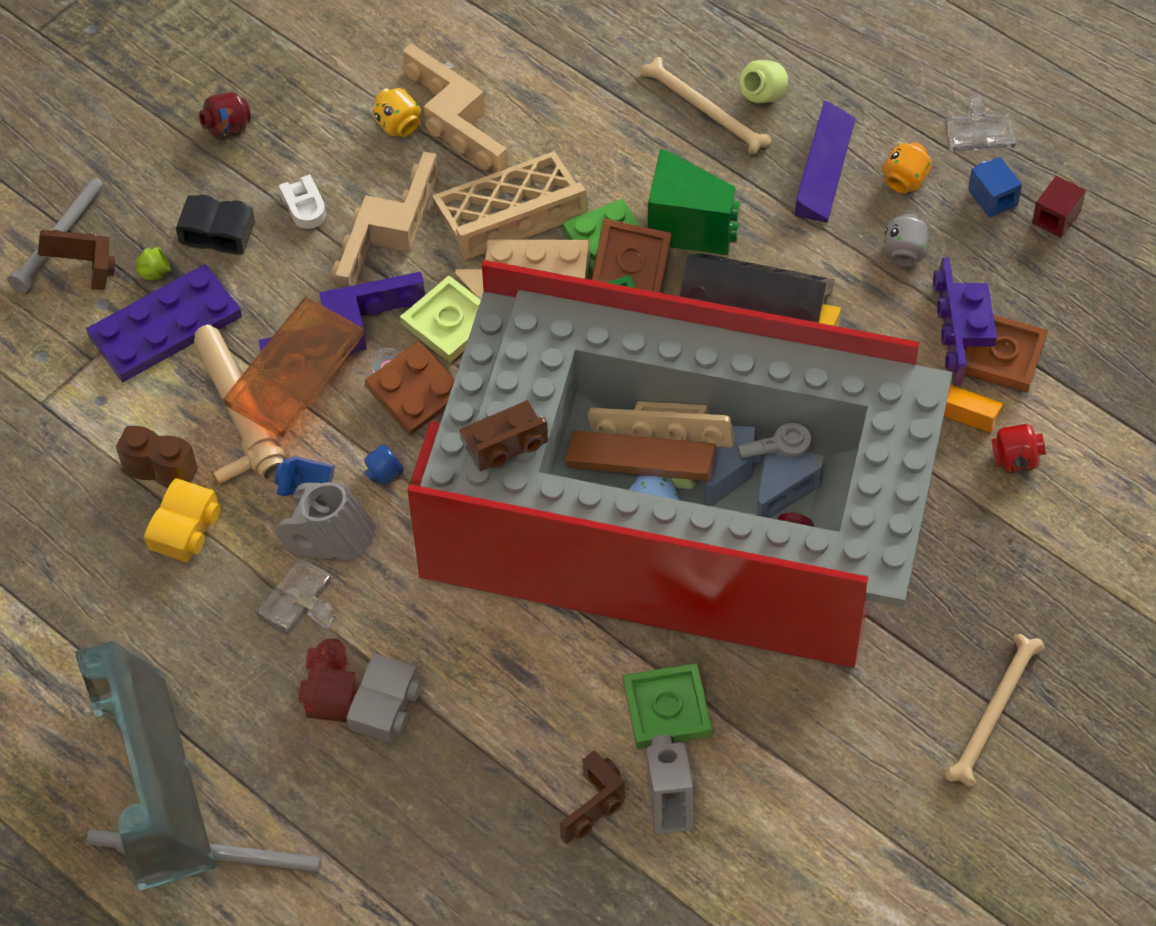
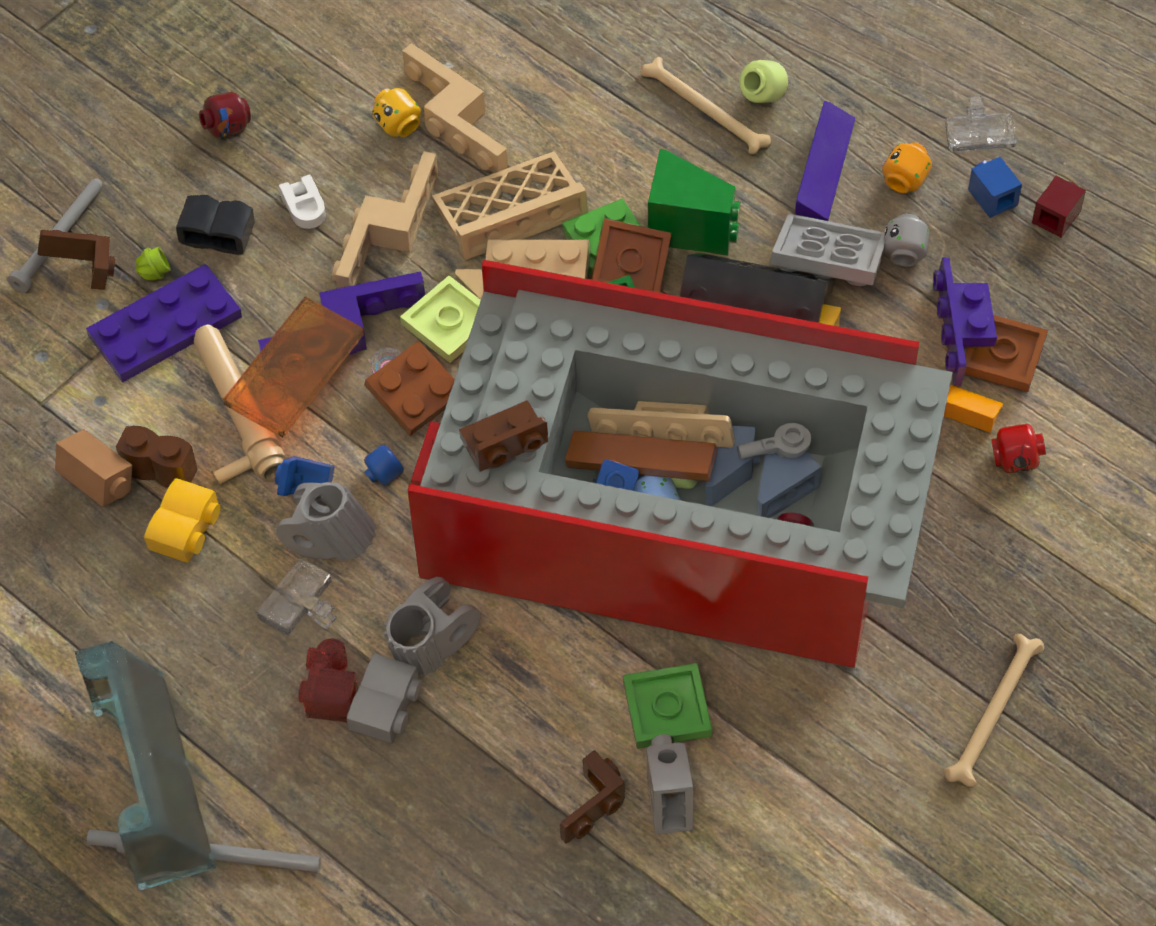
none -> medium nougat brick [55,429,132,507]
none -> light grey piece [383,577,481,676]
none -> blue bracket [592,459,639,491]
none -> light grey plate [770,213,885,286]

